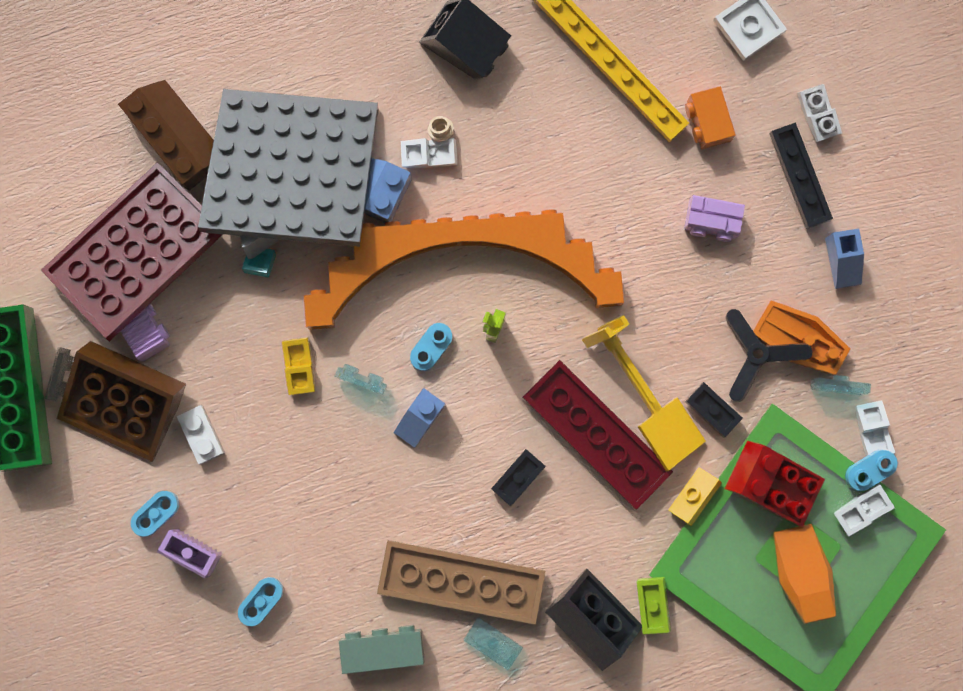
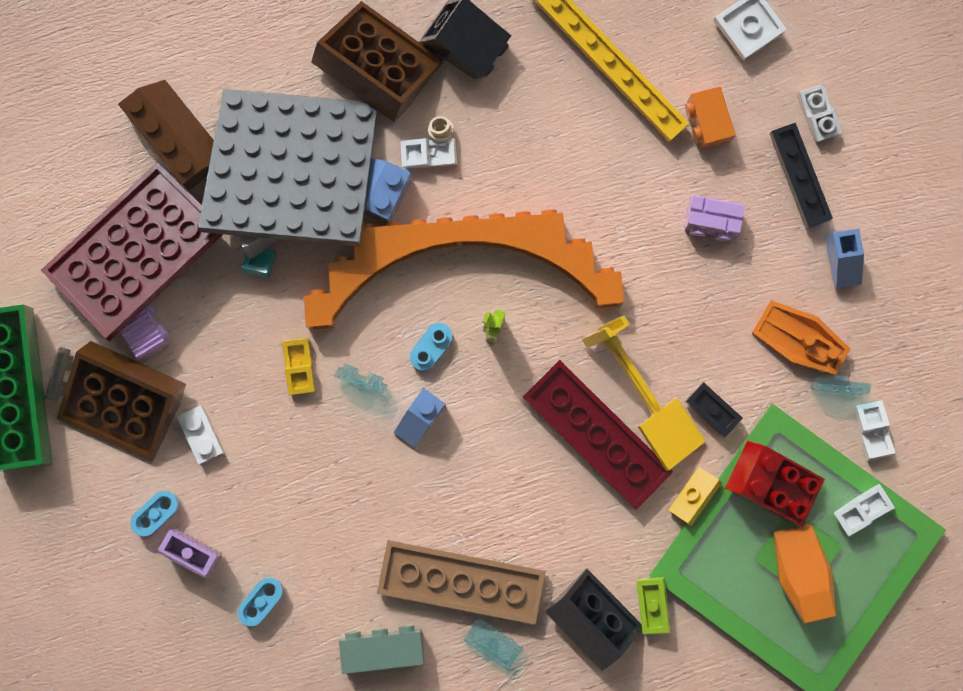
black plate [491,449,546,506] -> none
black piece [726,309,813,402] -> none
medium azure plate [845,450,898,491] -> none
none -> reddish brown slope [311,1,444,122]

